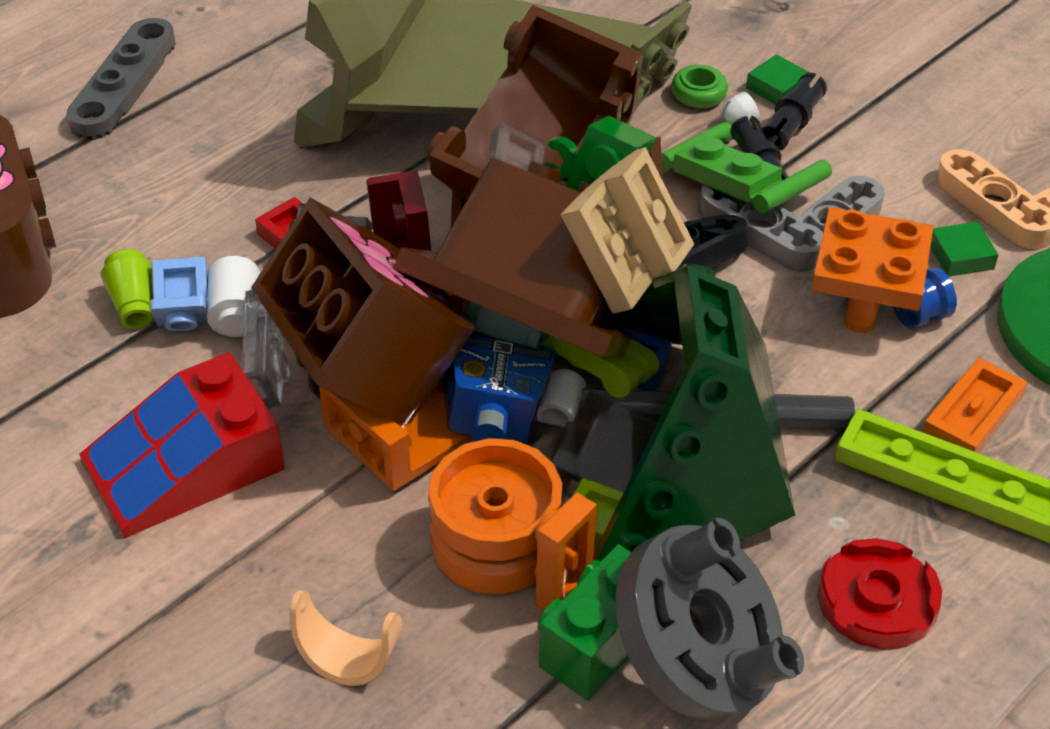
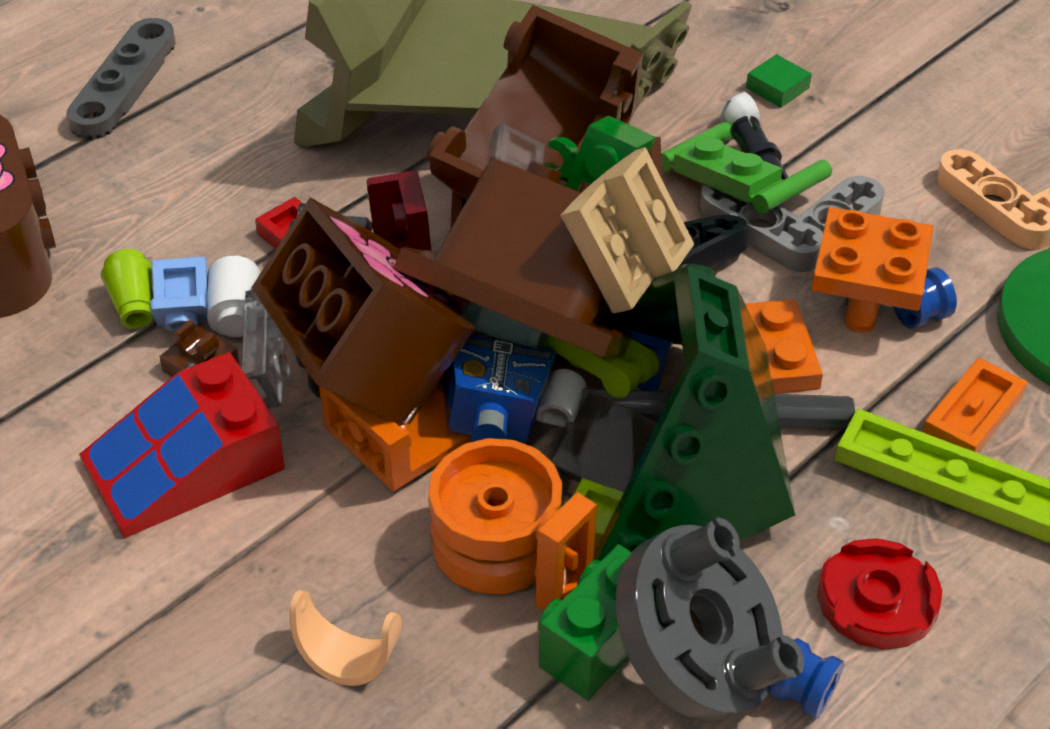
bright green piece [671,65,728,109] -> none
black pin [762,72,827,151] -> none
green tile [930,221,999,277] -> none
none -> reddish brown tile [159,320,239,377]
none -> orange plate [745,299,823,394]
none -> blue wheel [769,638,844,720]

